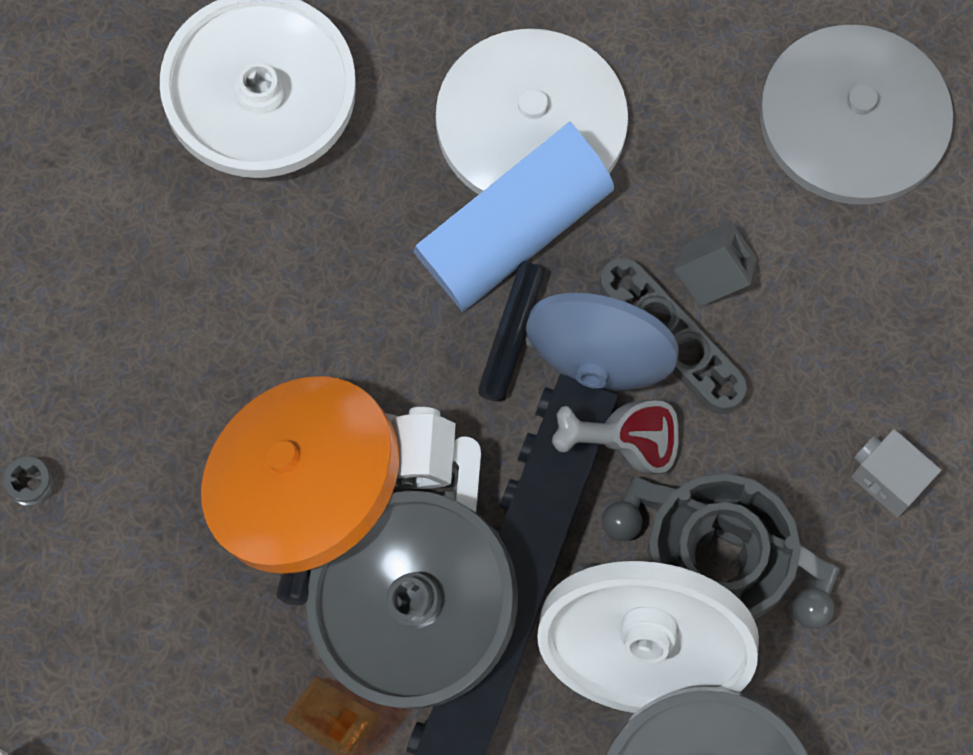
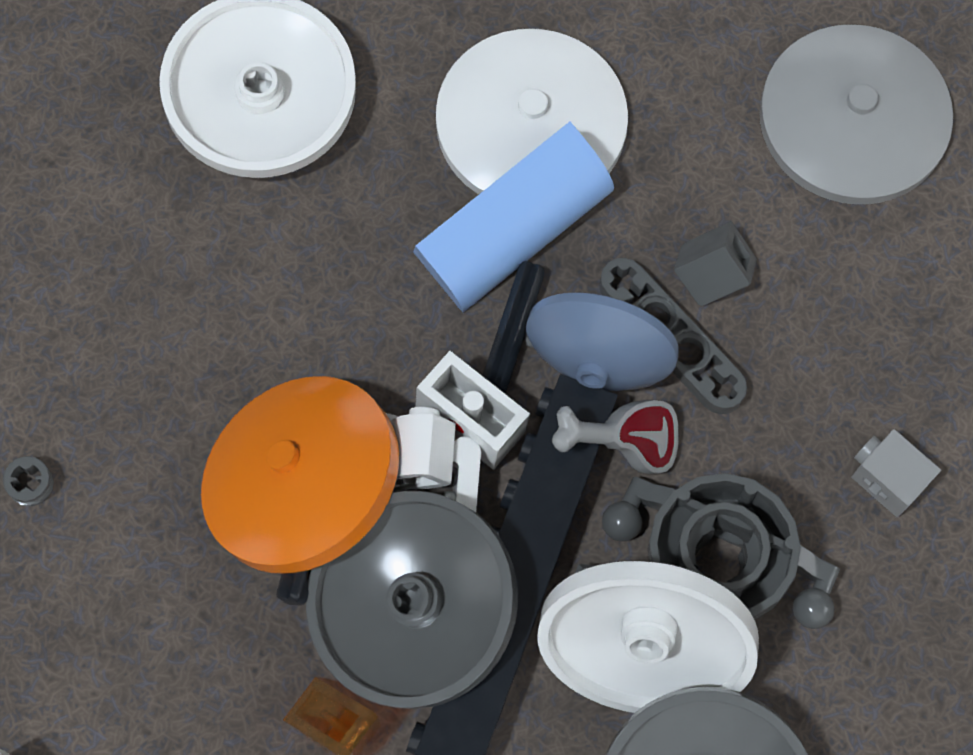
none -> white brick [415,351,530,470]

